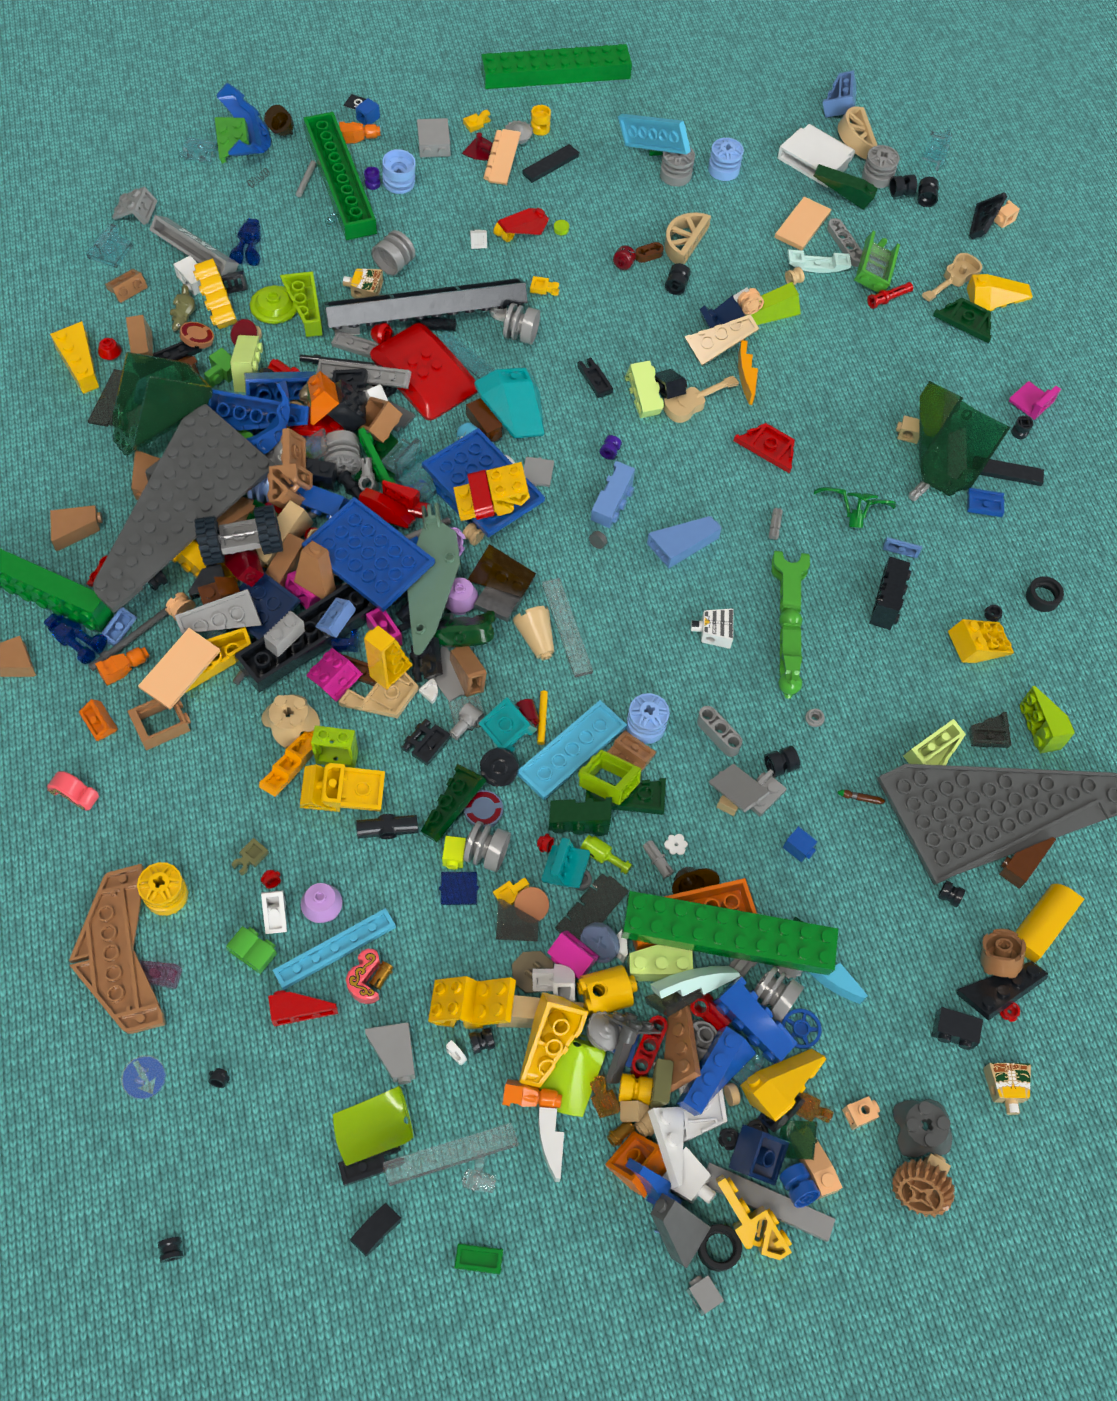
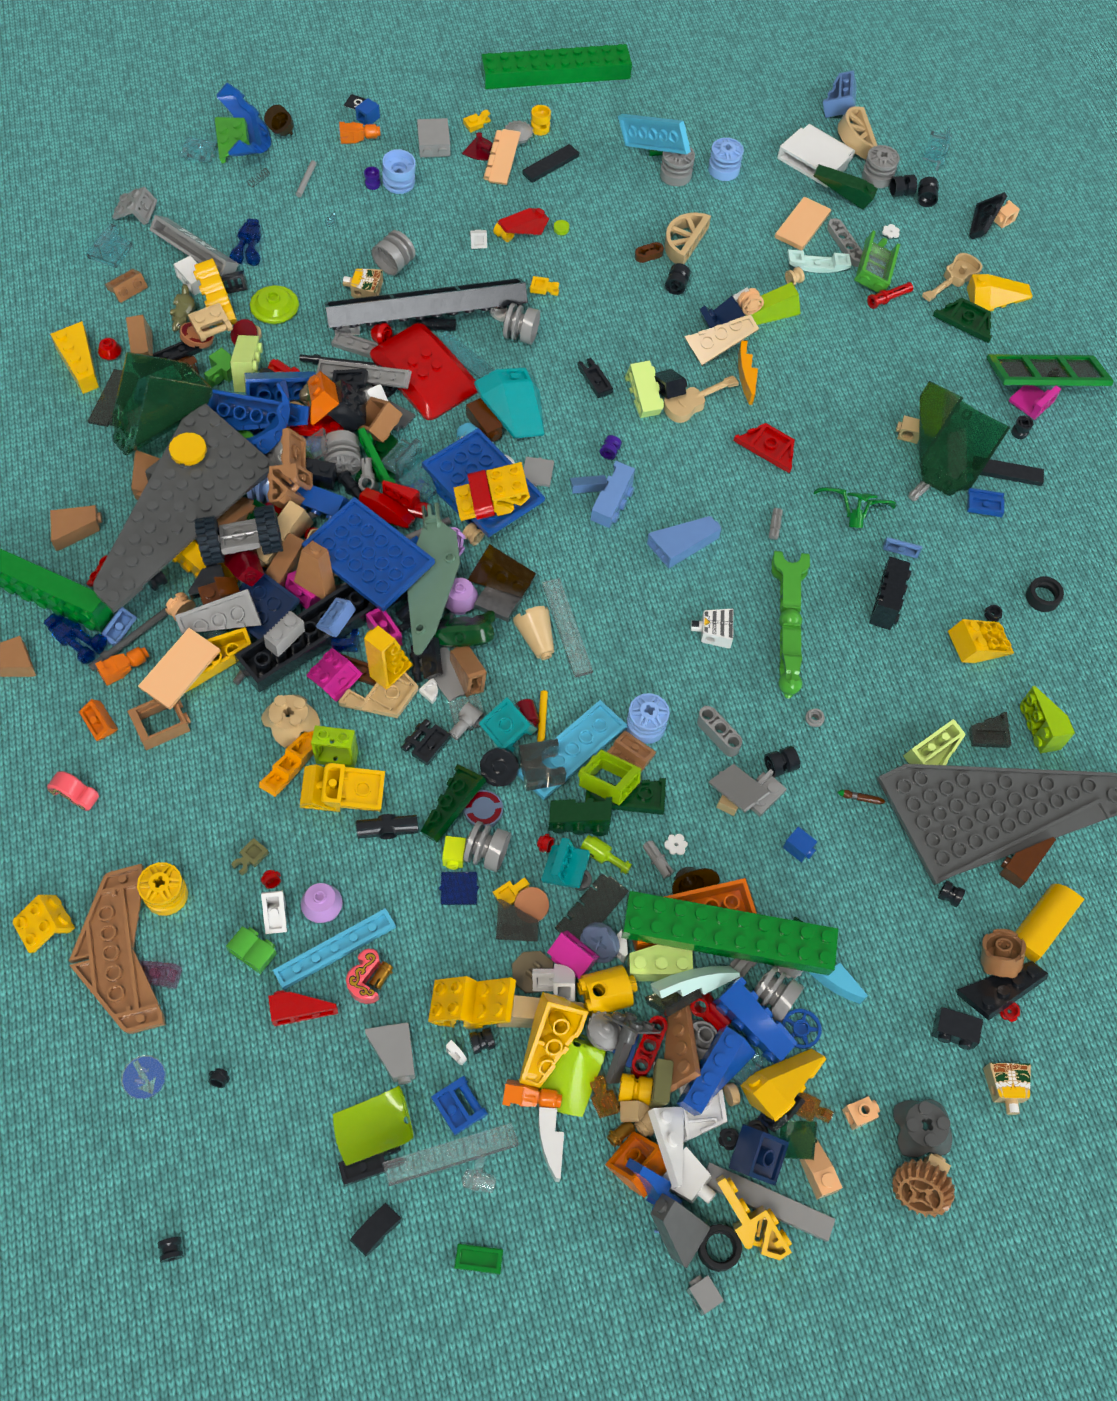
lime wedge [280,271,323,337] -> none
green brick [303,112,377,240] -> none
dark grey tile [589,531,607,549] -> none
dark red head [613,245,636,270] -> none
blue wheel [779,1163,820,1208] -> none
none -> yellow bracket [13,895,75,953]
none -> yellow tile [169,432,207,466]
none -> tan plate [188,303,233,342]
none -> blue plate [431,1076,488,1136]
none -> clear smoke piece [518,738,566,791]
none -> medium blue slope [570,475,608,494]
none -> white plant [882,224,900,238]
none -> green door [987,354,1114,386]

